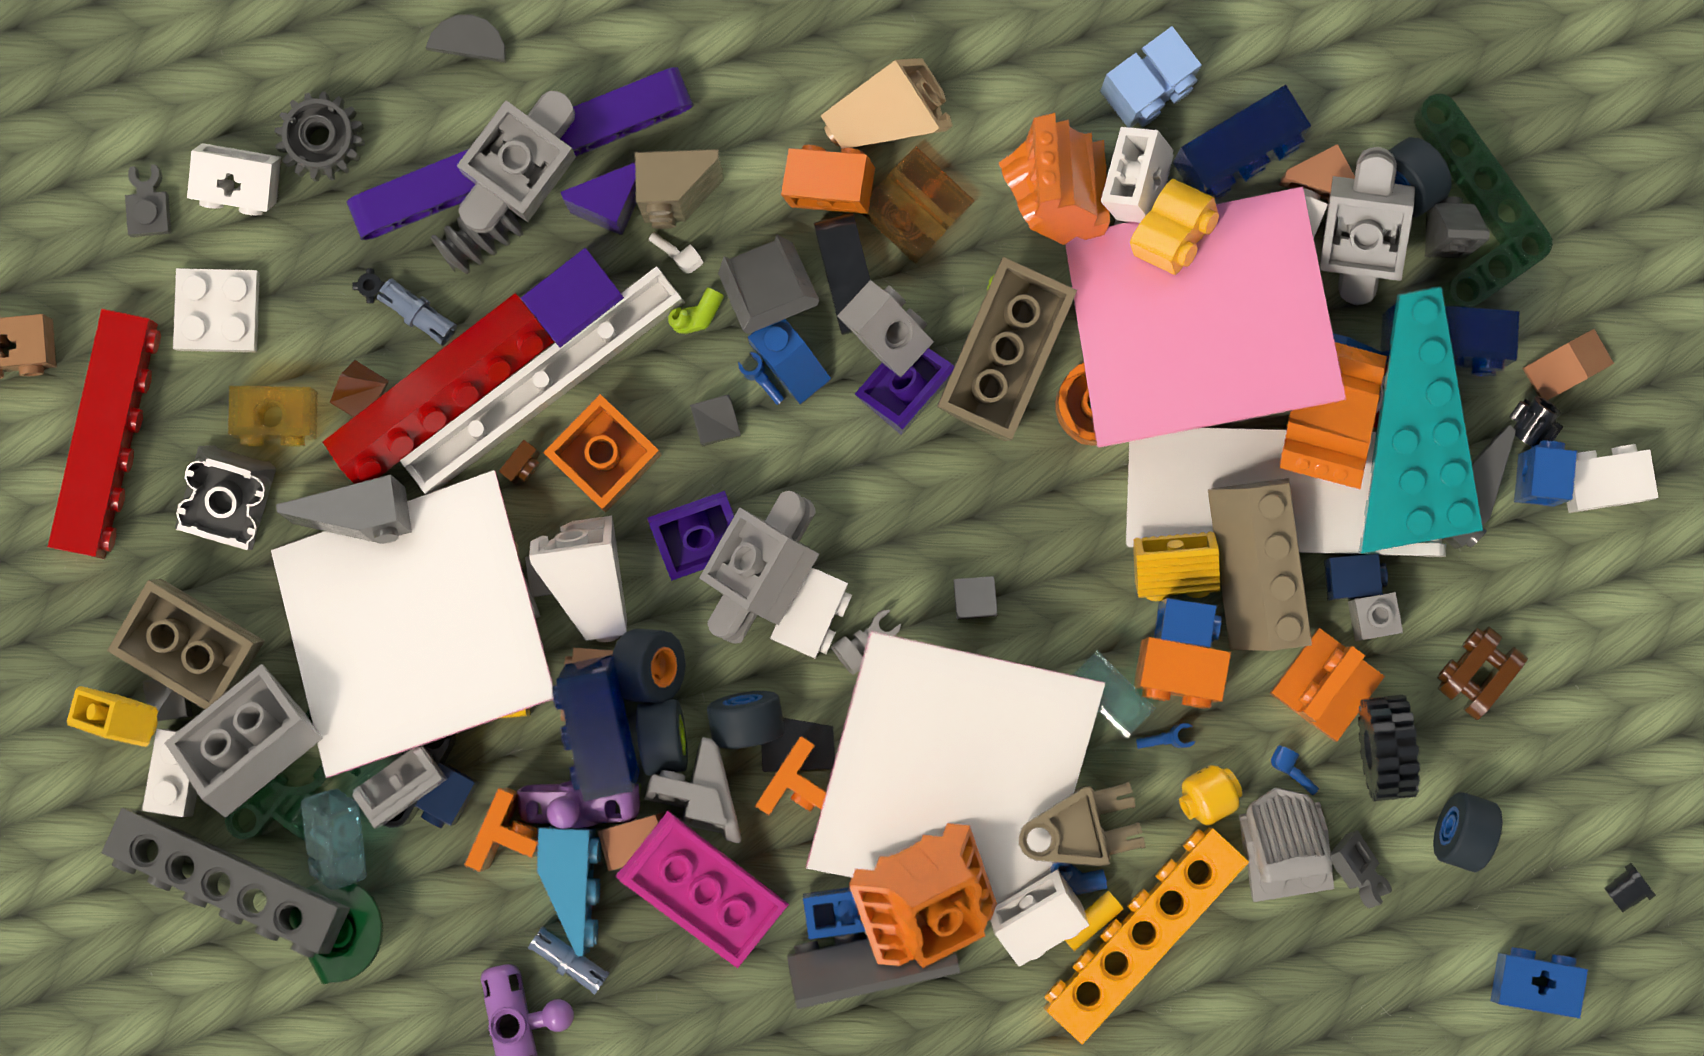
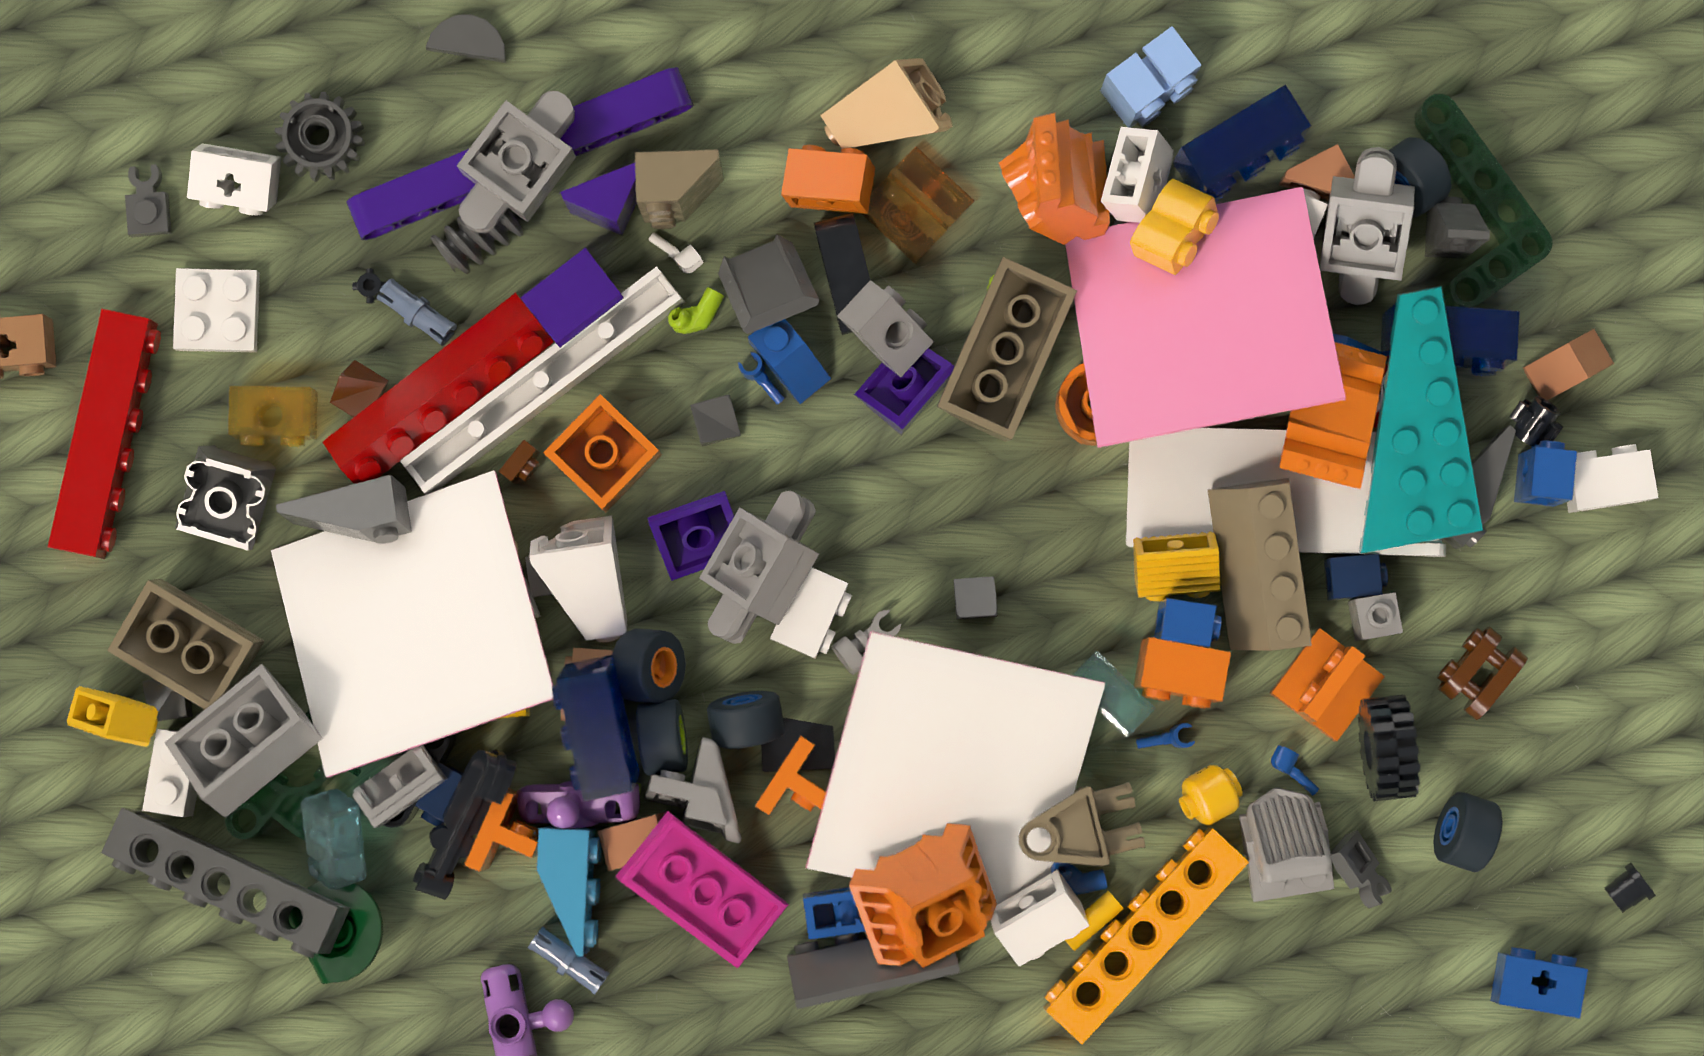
none -> black piece [413,749,517,900]

